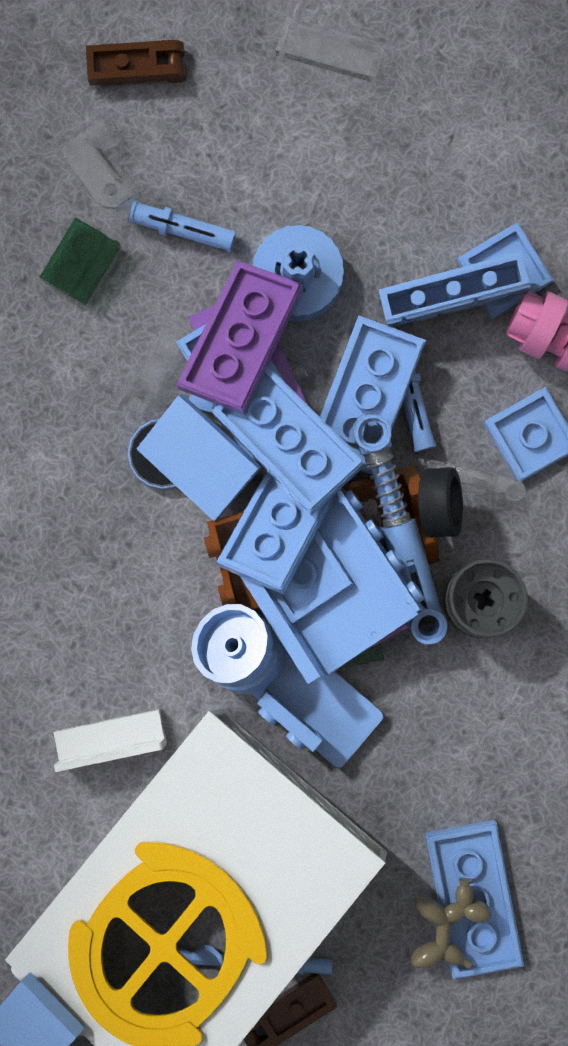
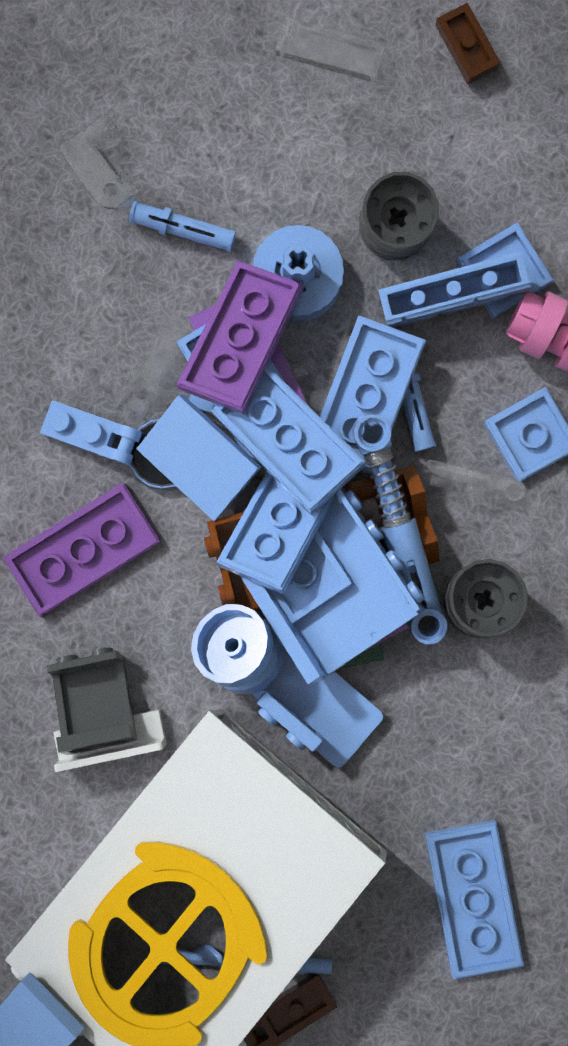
clear green plate [39,217,121,306] -> none
reddish brown plate [86,40,186,86] -> none
dark tan piece [411,878,492,969] -> none
black tyre [418,467,463,538] -> none
none -> medium lavender tile [2,482,162,618]
none -> light blue plate [40,400,142,466]
none -> dark grey panel [47,648,137,755]
none -> dark grey wheel [359,172,439,260]
none -> reddish brown plate [435,3,500,85]

